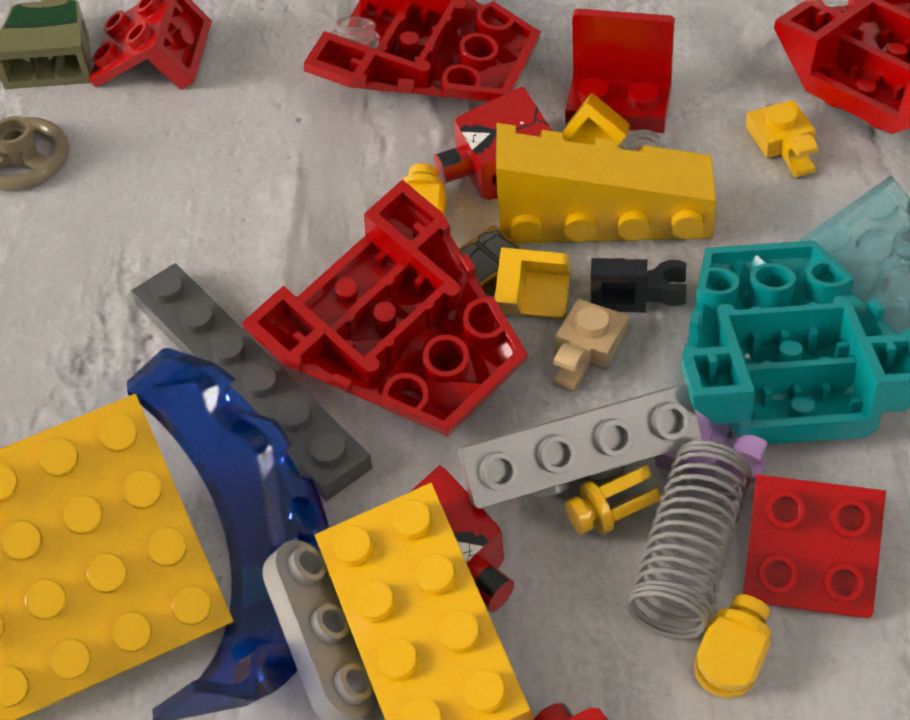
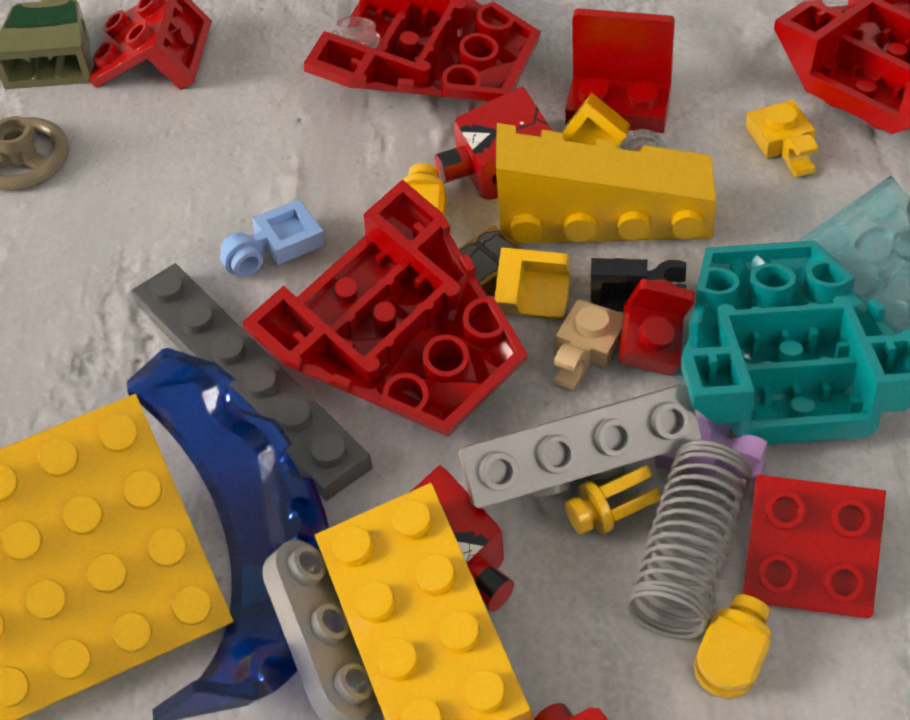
none -> light blue plate [220,199,325,277]
none -> red bracket [618,279,695,376]

